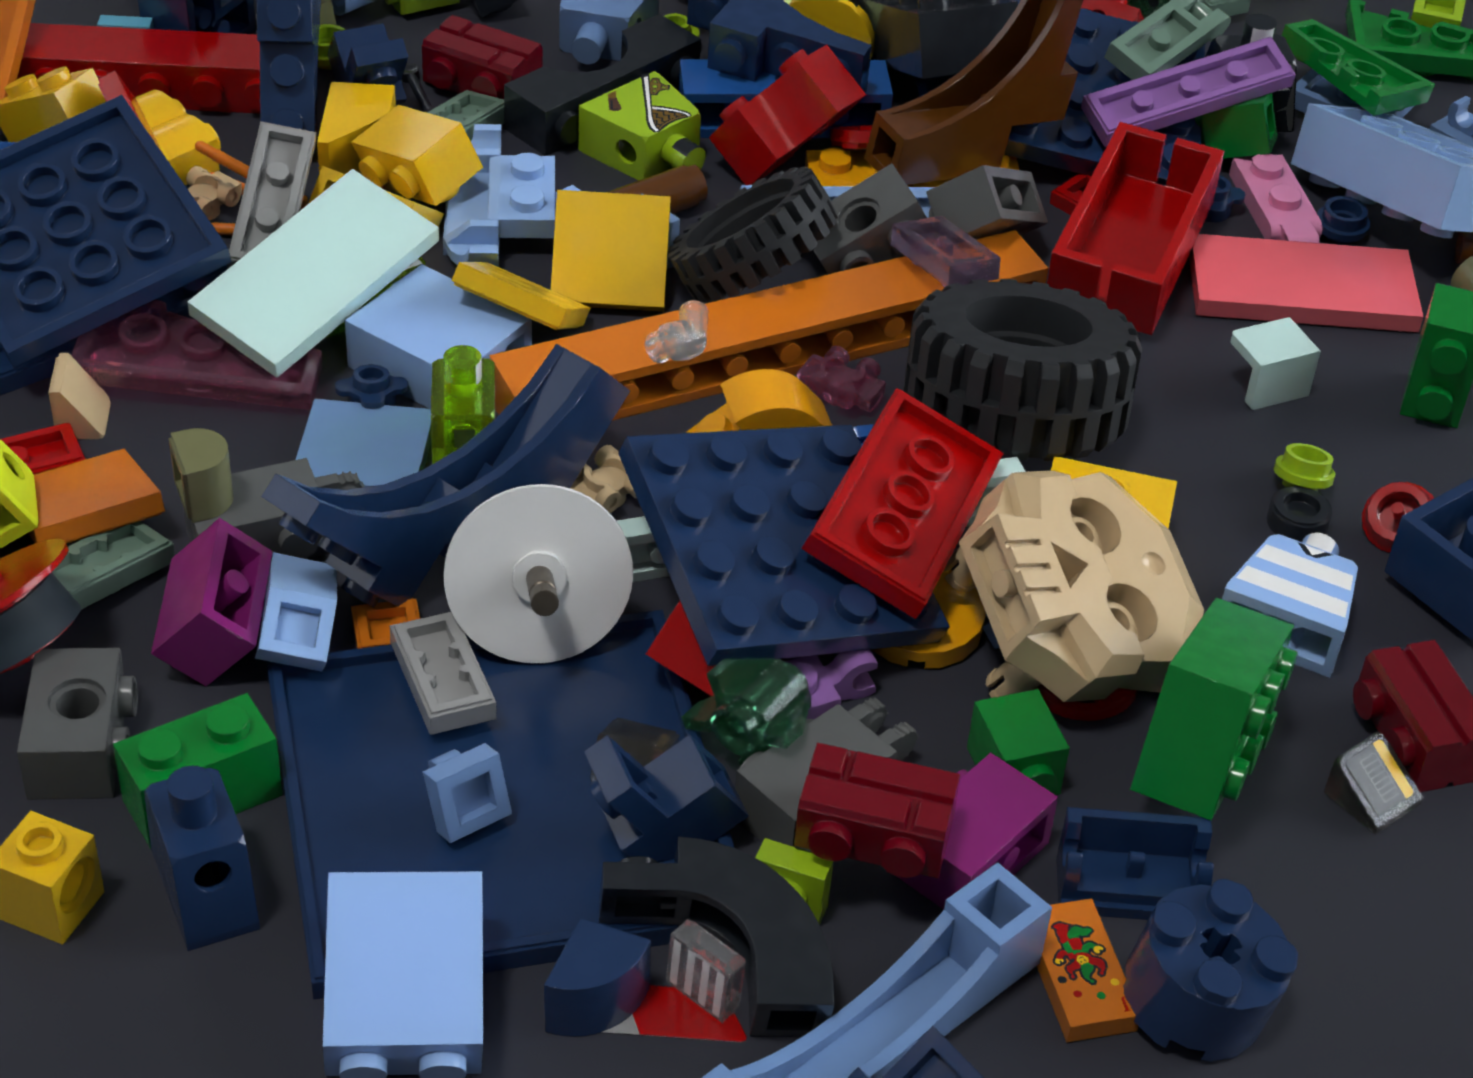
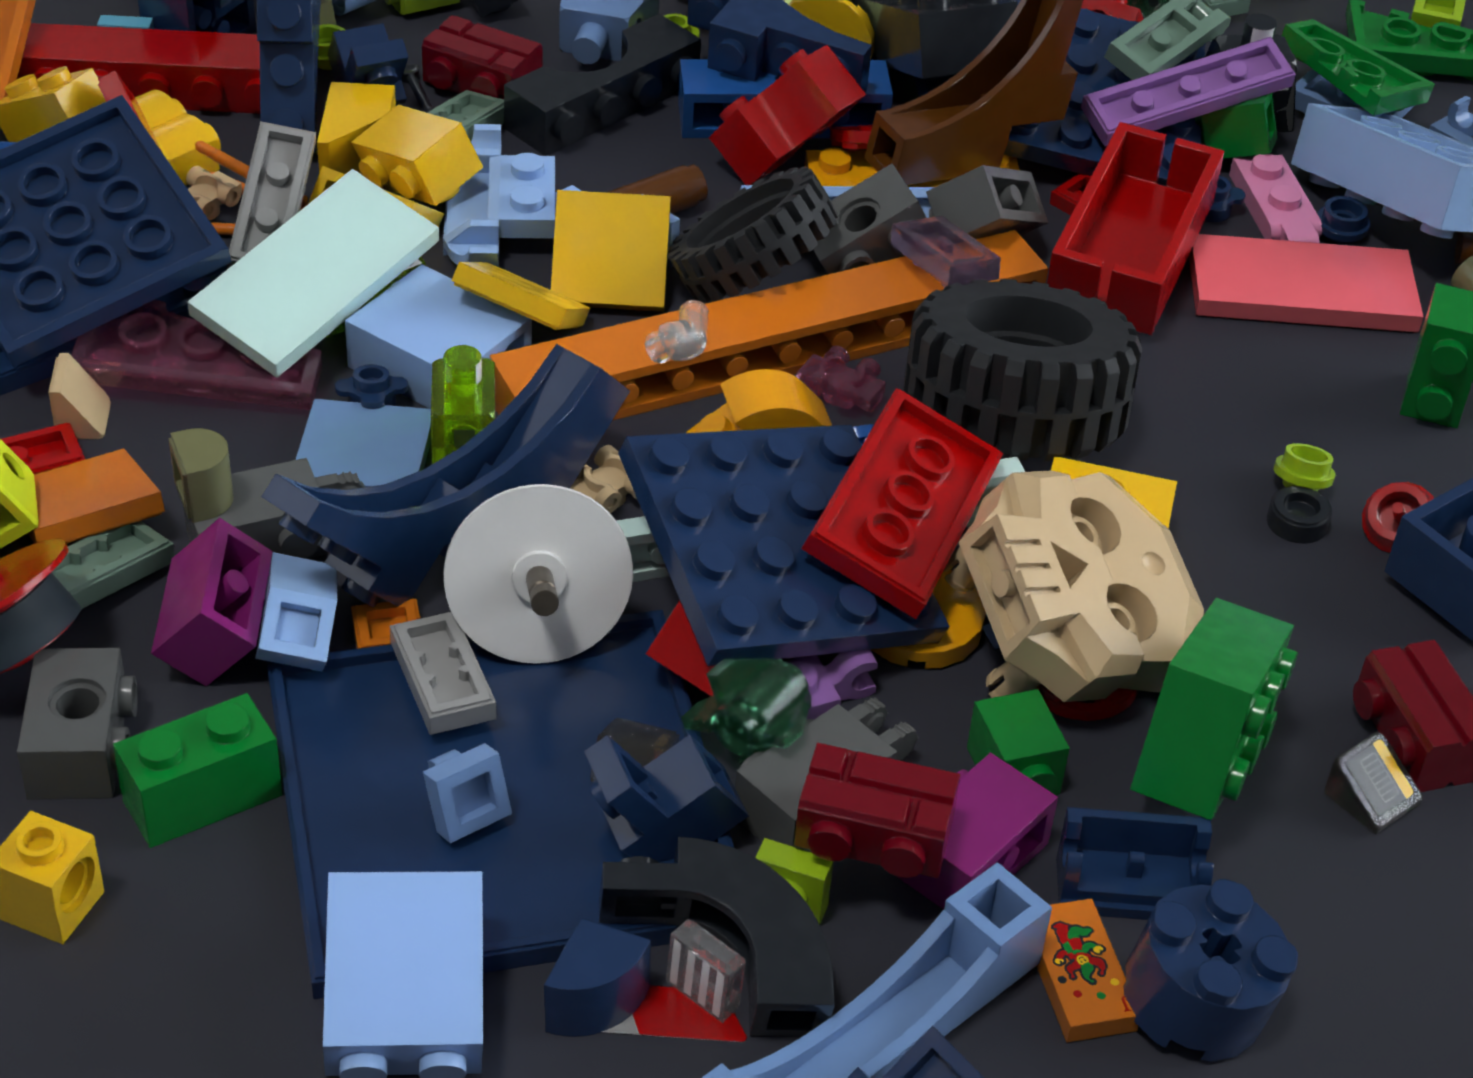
dark blue torso [144,766,260,951] -> none
lime torso [578,71,706,181] -> none
light blue torso [1222,533,1358,678] -> none
light aqua panel [1230,317,1321,410] -> none

